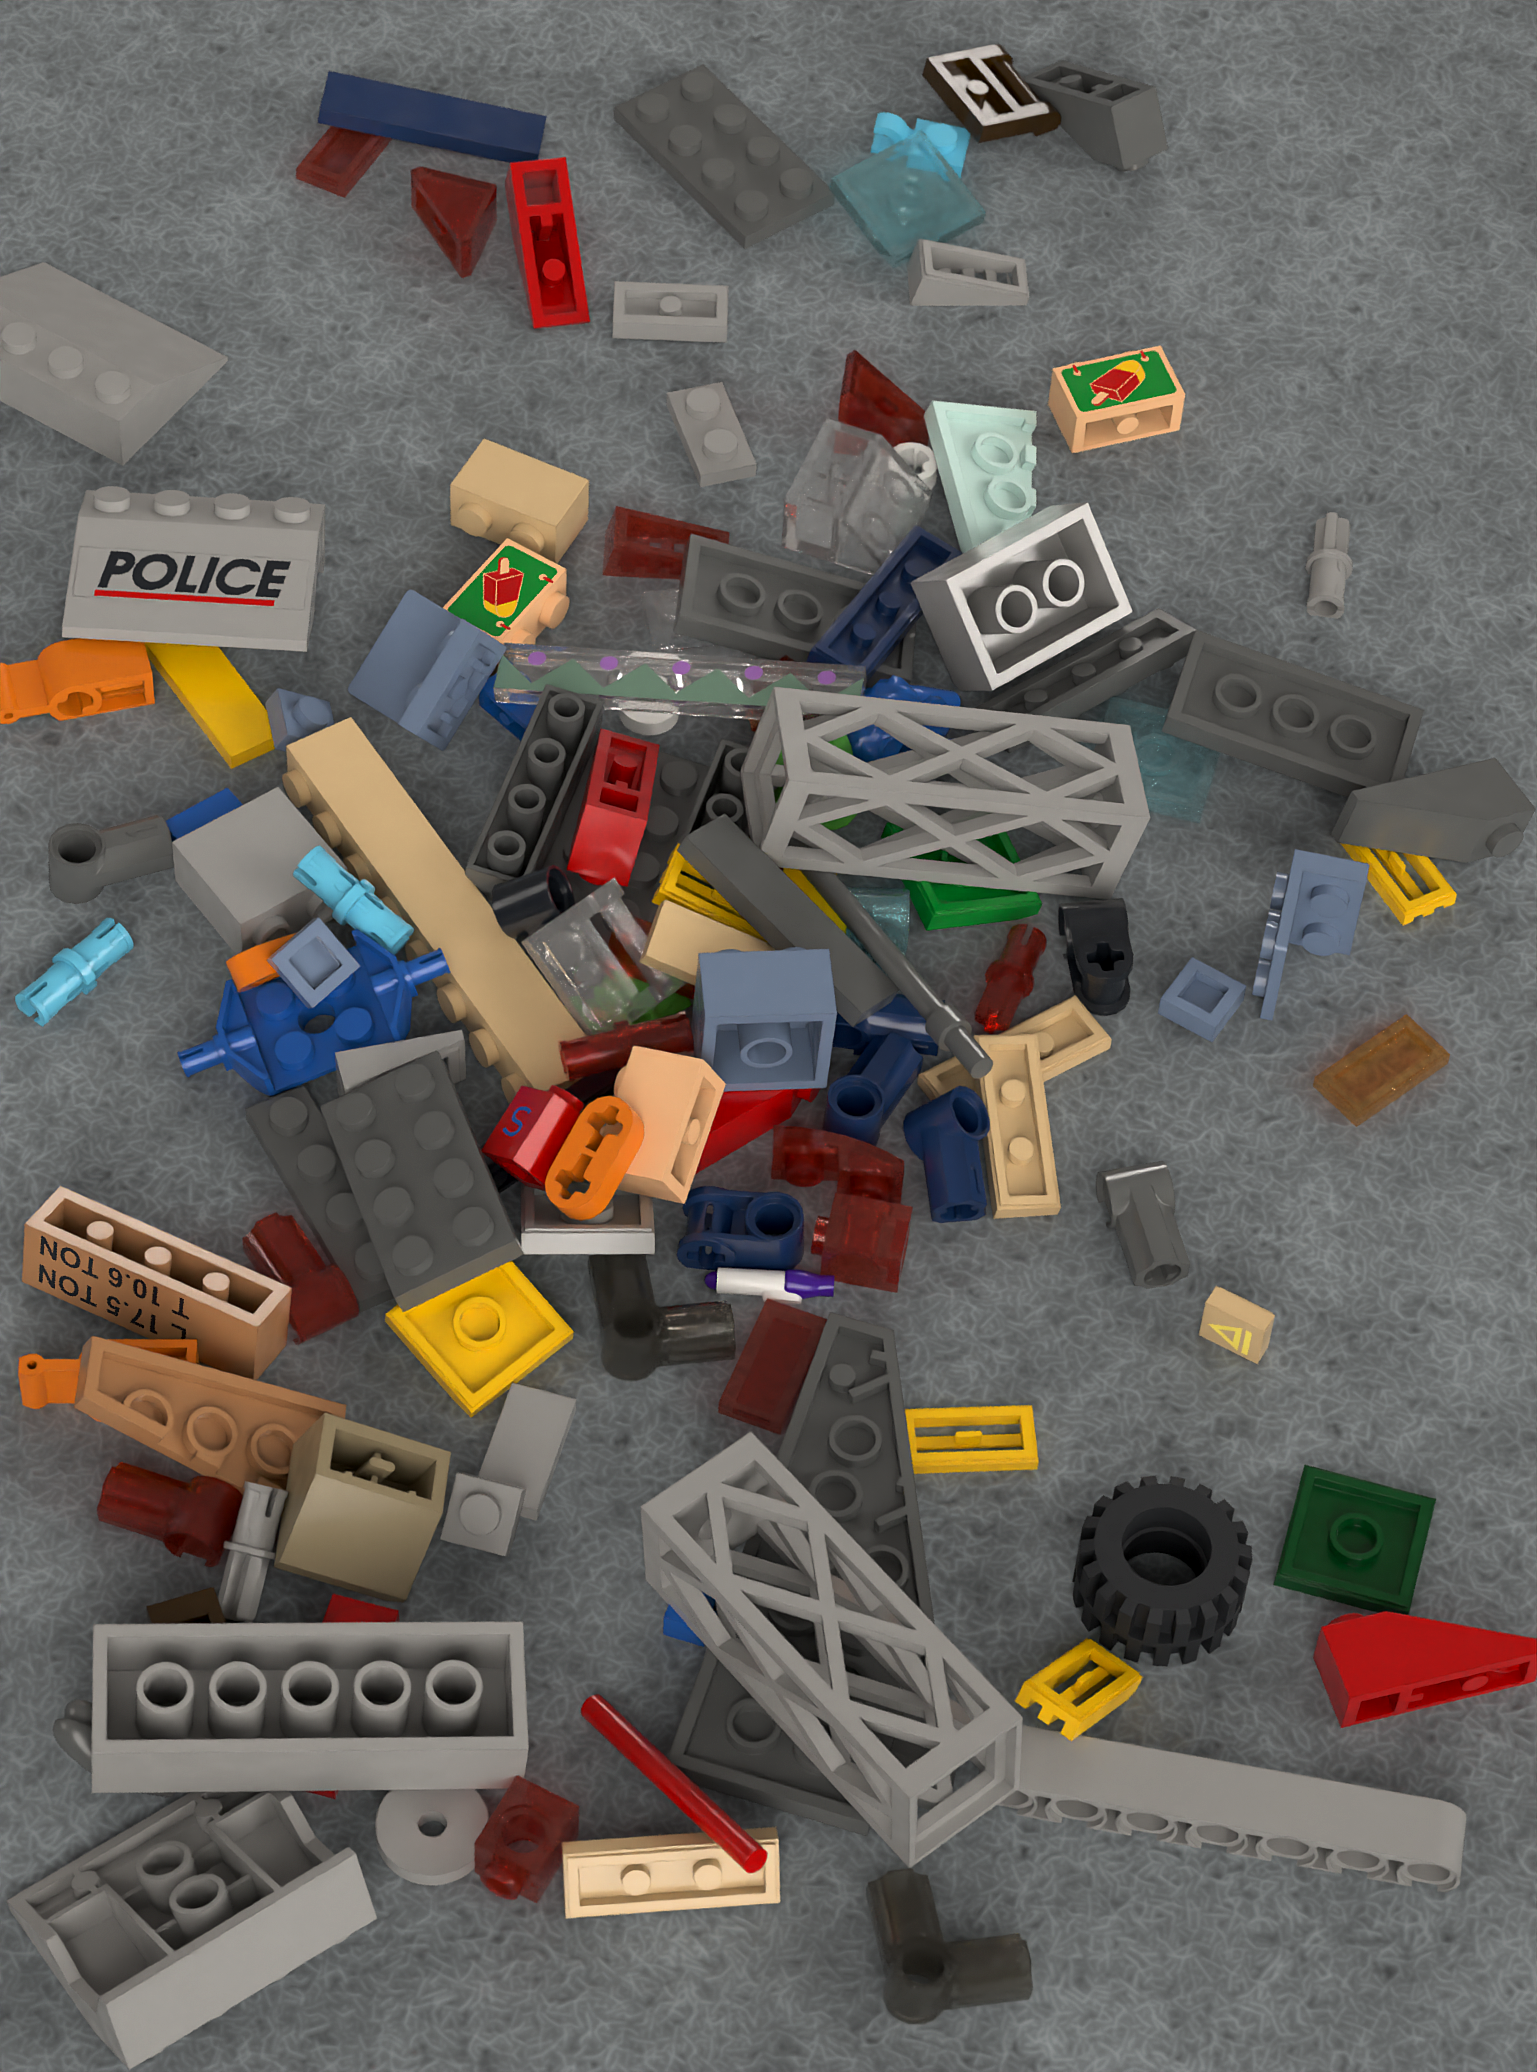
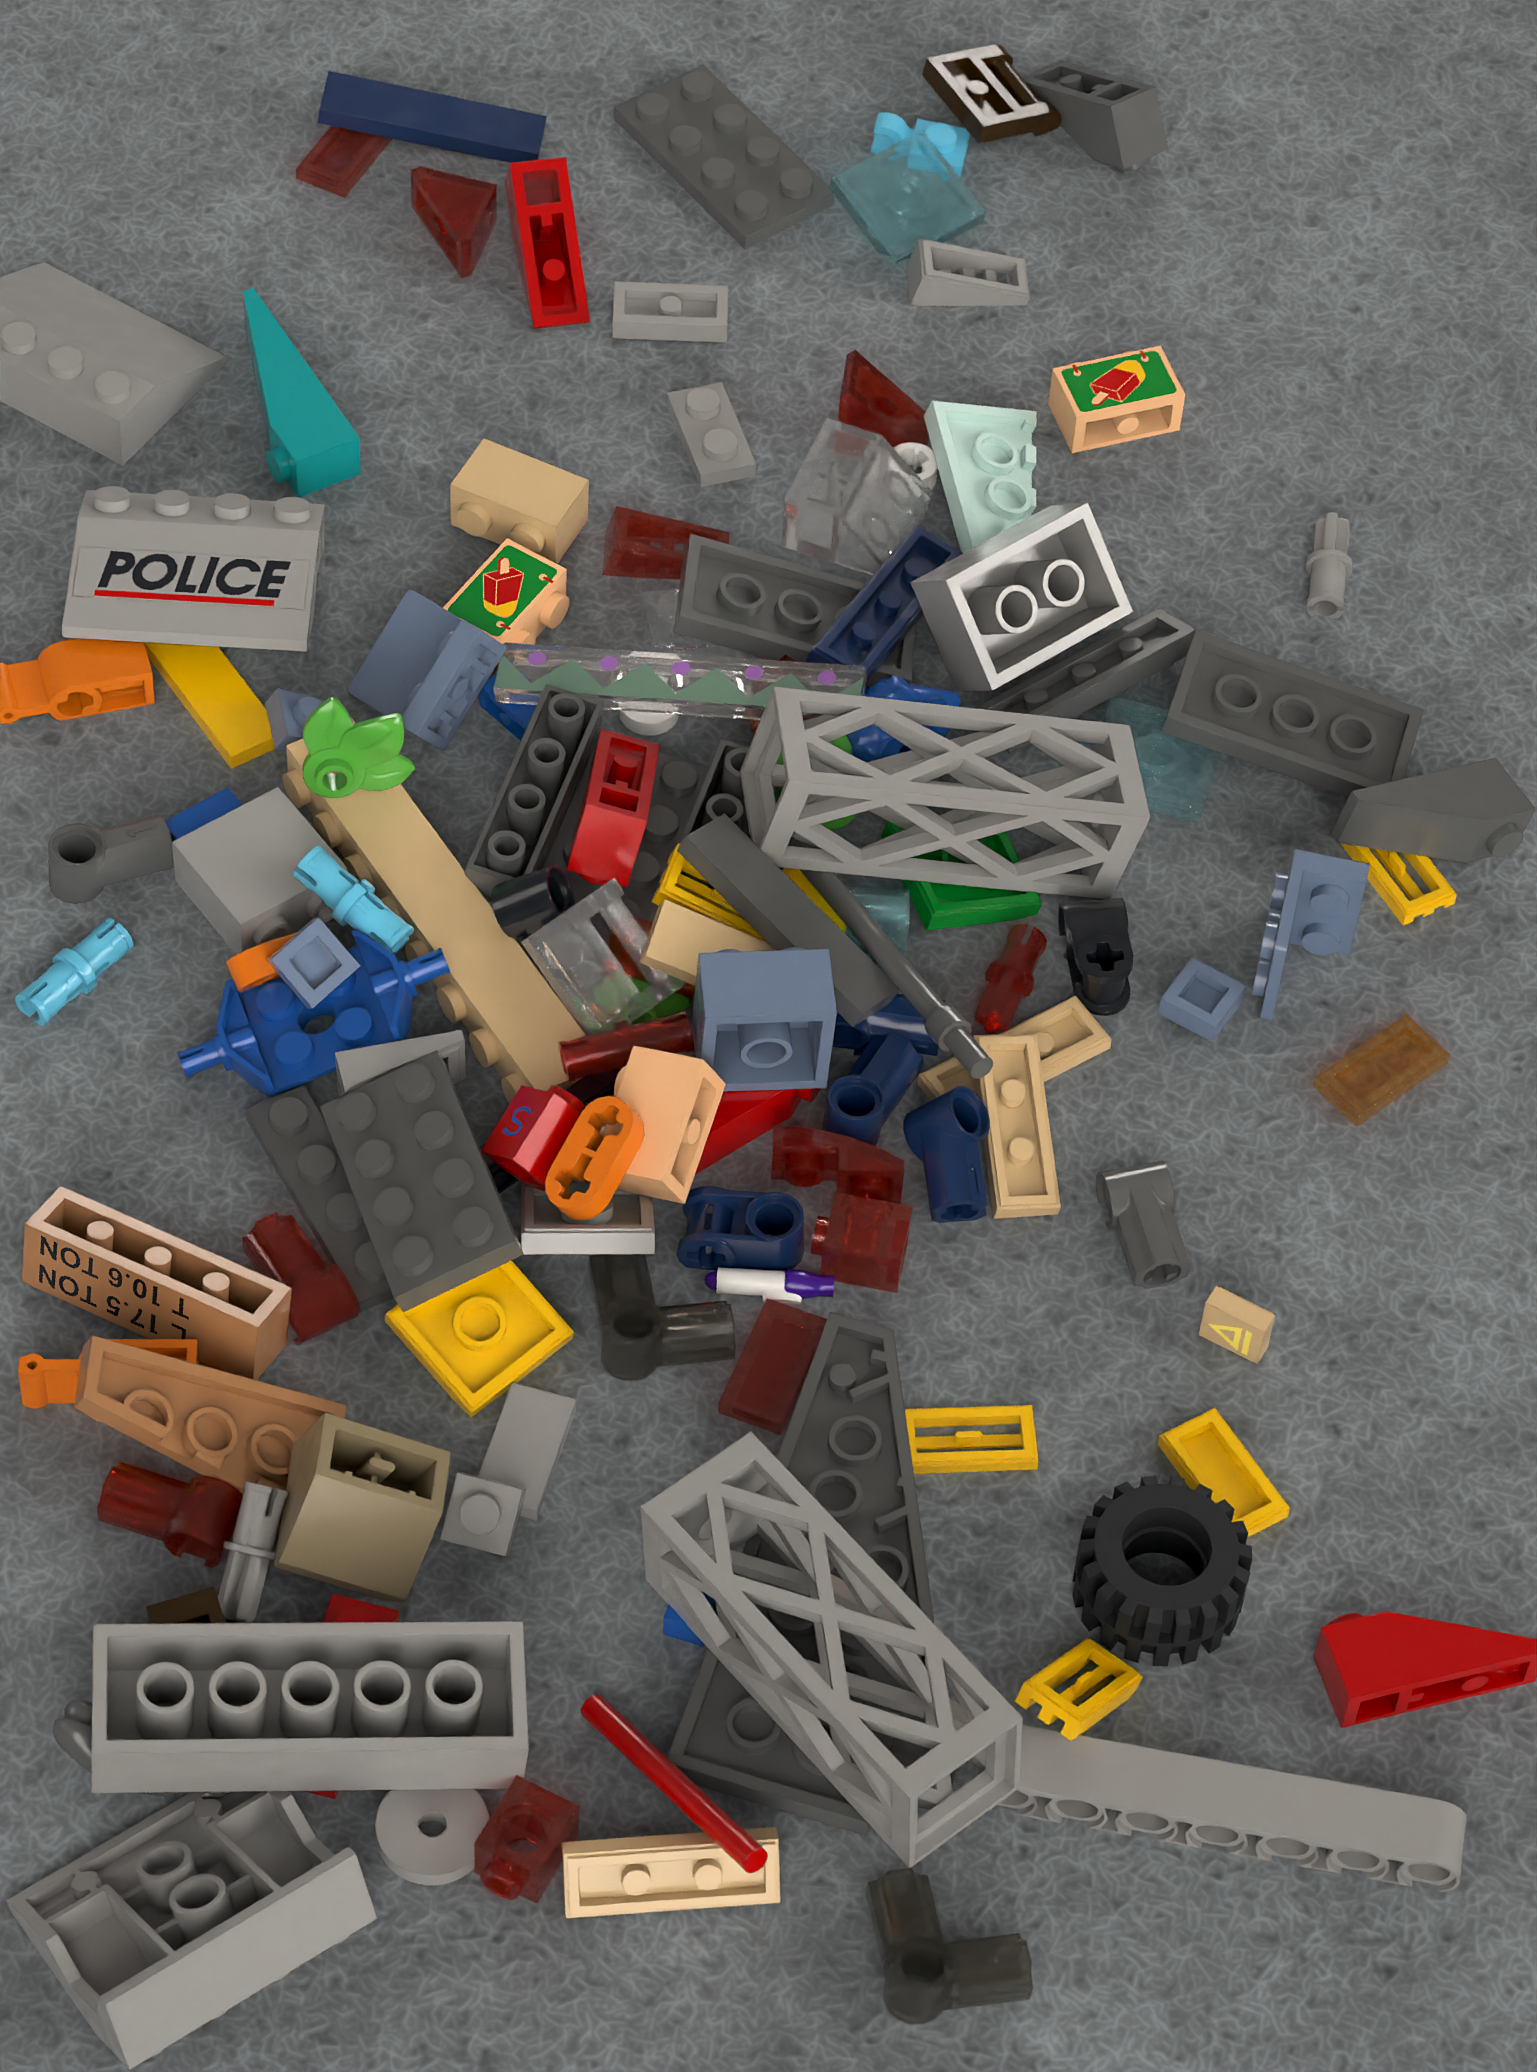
dark green tile [1274,1464,1436,1615] -> none
none -> teal slope [243,288,361,498]
none -> bright green plate [302,697,415,798]
none -> yellow tile [1158,1408,1290,1538]

